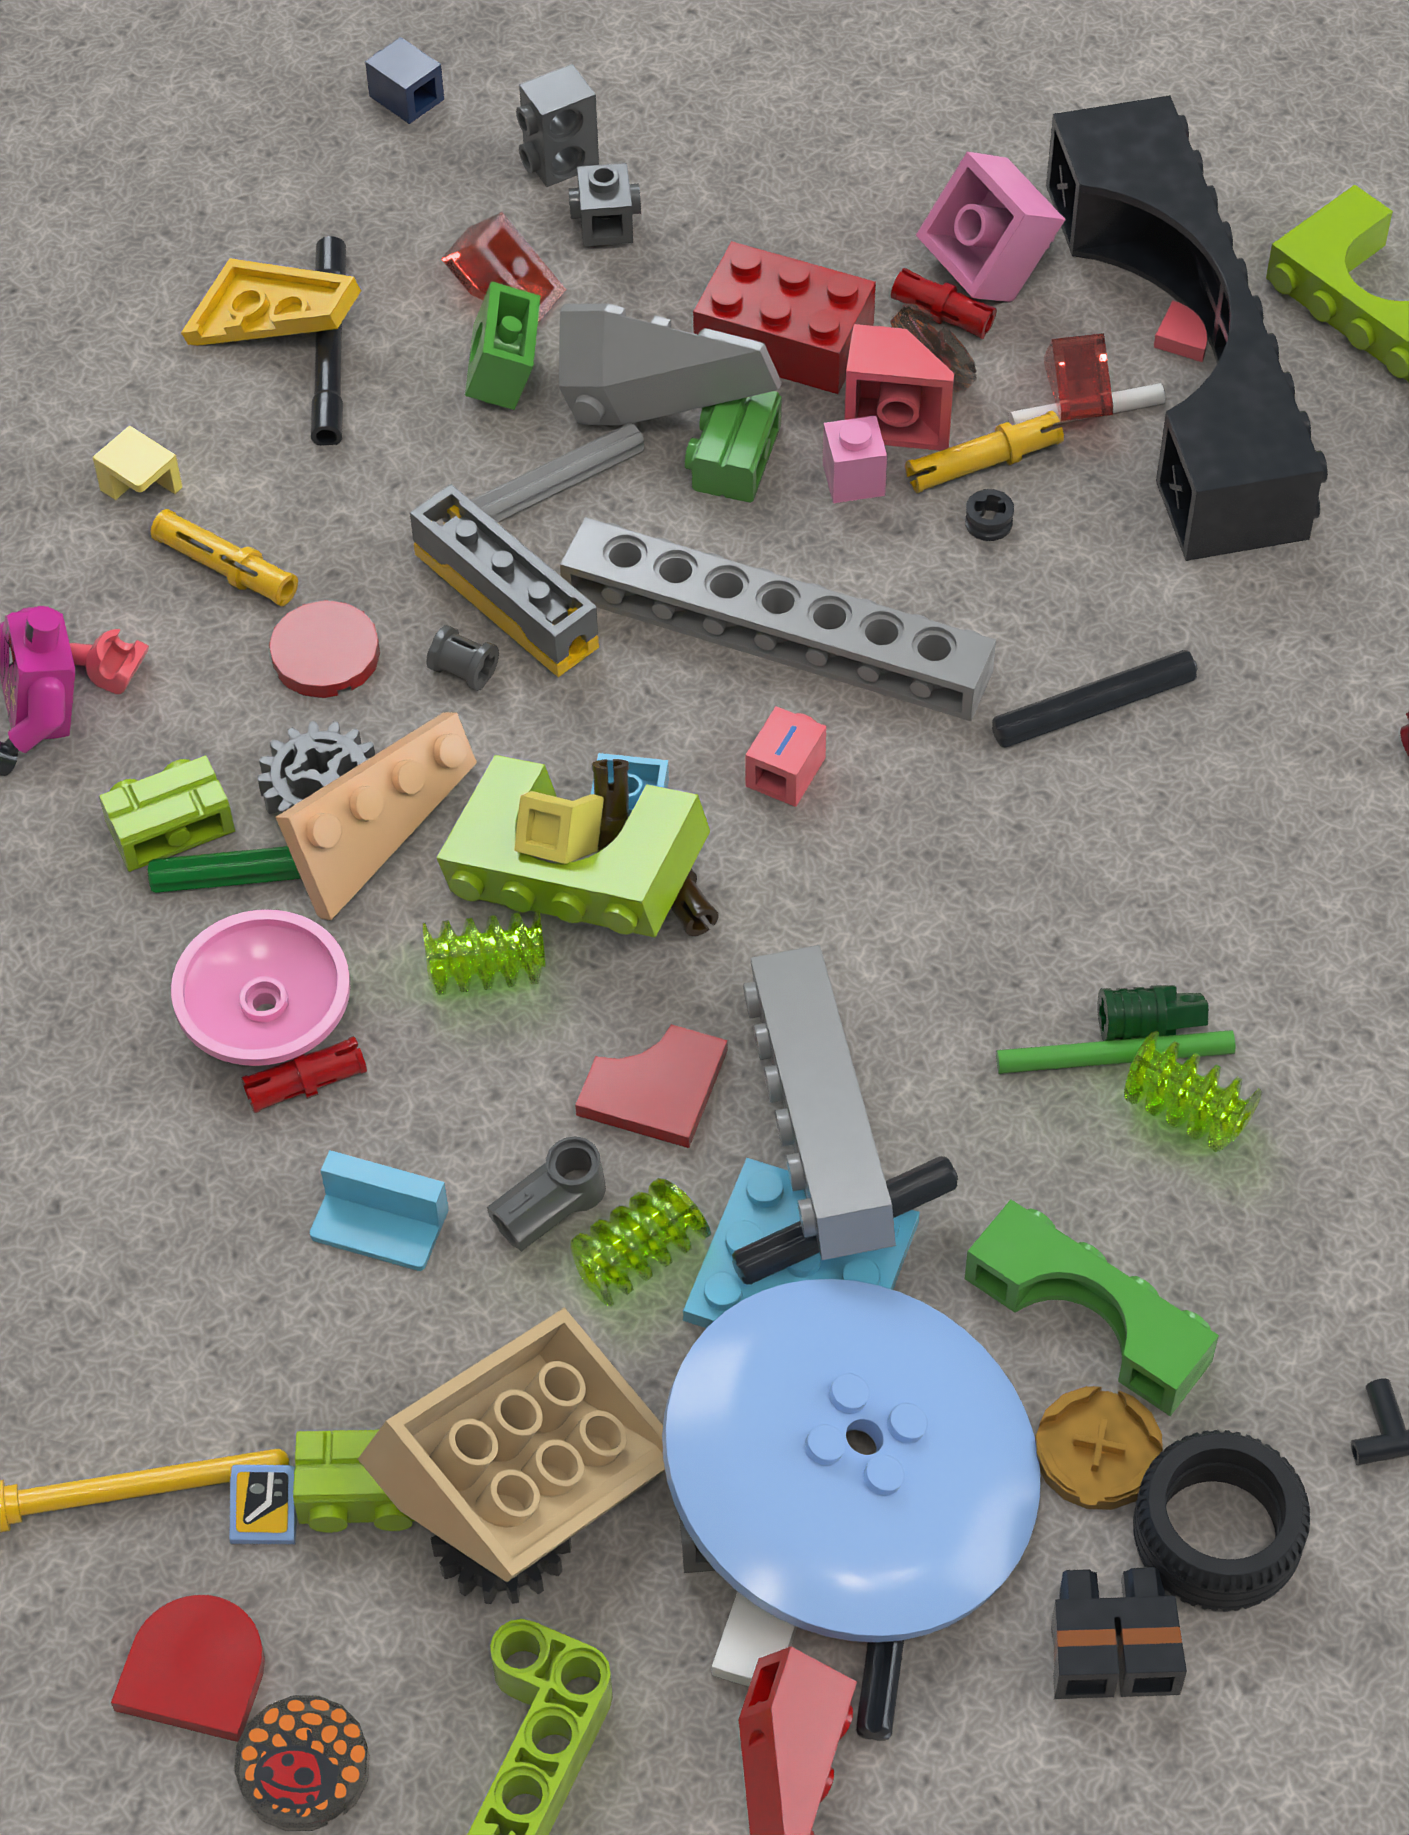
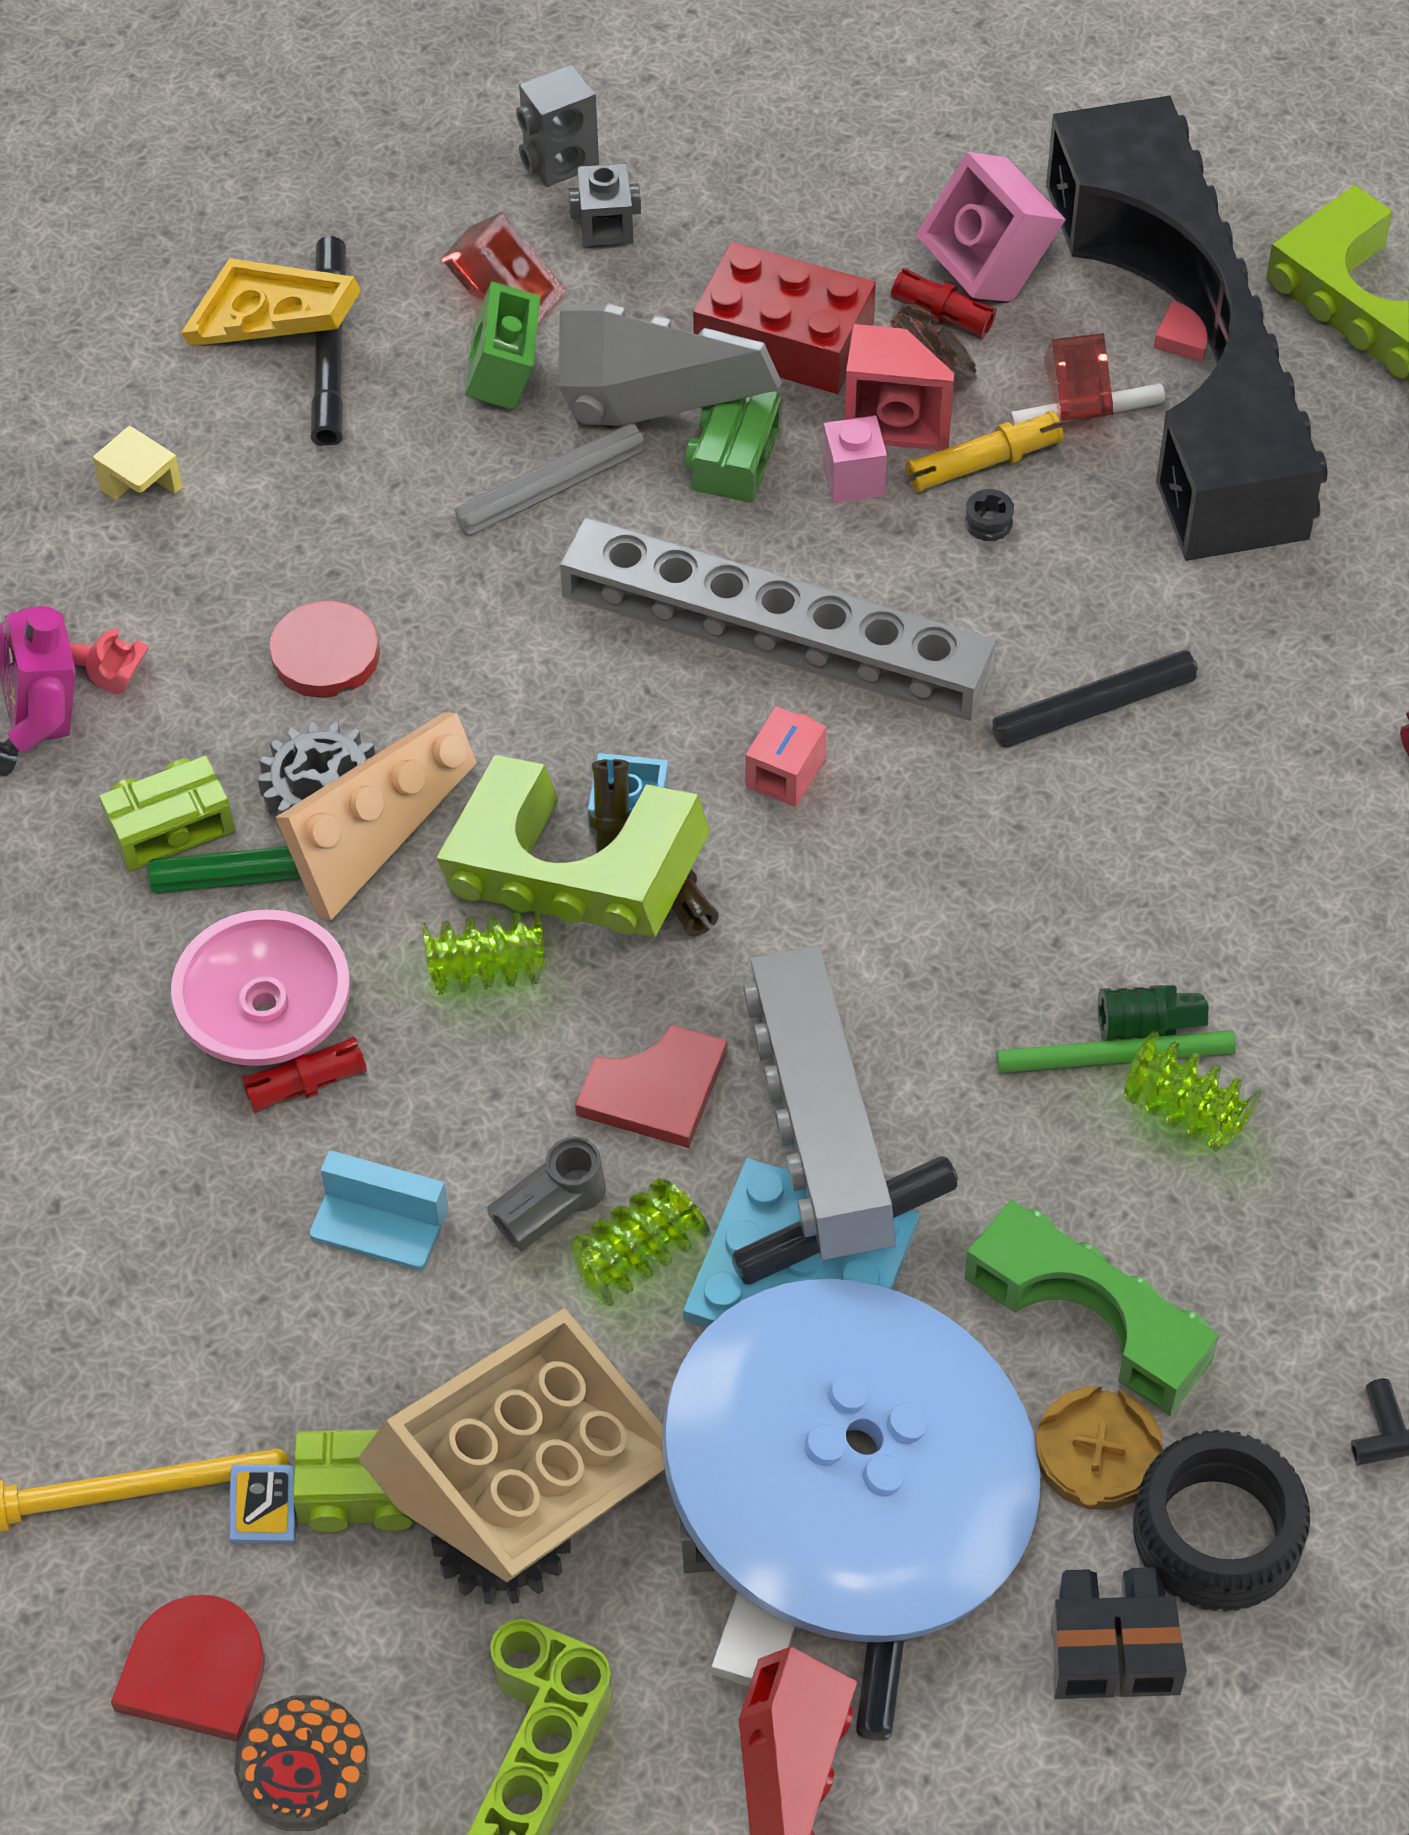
yellow pin [150,509,298,606] -> none
dark blue brick [365,37,444,124] -> none
dark grey piece [410,484,599,678] -> none
dark grey bush [426,625,499,691] -> none
light yellow panel [514,791,604,864] -> none

